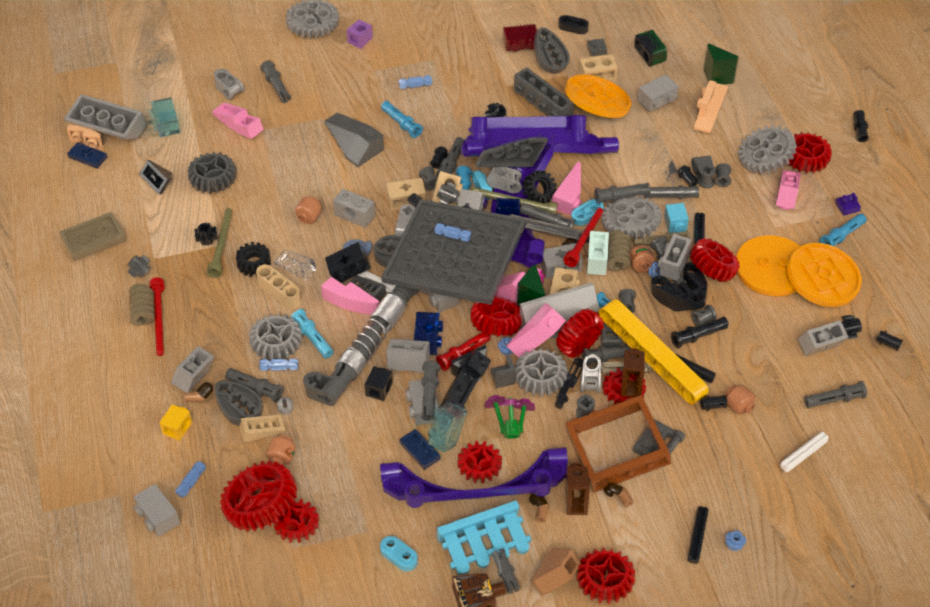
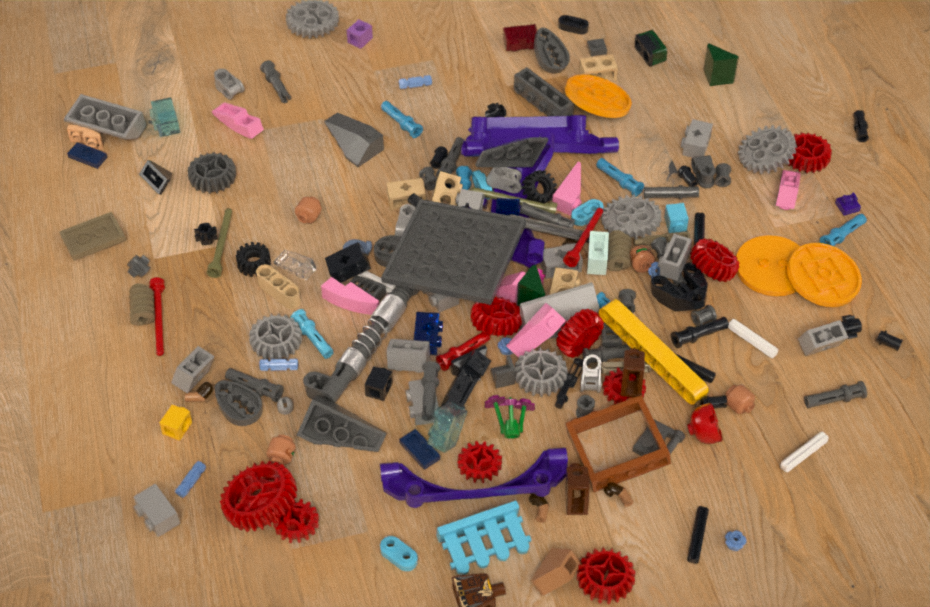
tan slope [239,414,285,443] -> none
light grey brick [333,189,375,228] -> none
medium blue axle [435,223,471,242] -> none
dark grey gear [437,182,459,204] -> none
dark grey pin [492,548,521,594] -> none
dark grey pin [594,182,651,204] -> none
light grey brick [637,75,679,112] -> none
light nougat bracket [693,80,728,133] -> none
none -> dark grey wedge [296,395,387,452]
none -> dark azure pin [596,158,644,197]
none -> light grey brick [681,119,713,158]
none -> red cylinder [687,403,723,444]
none -> white axle [728,319,779,358]

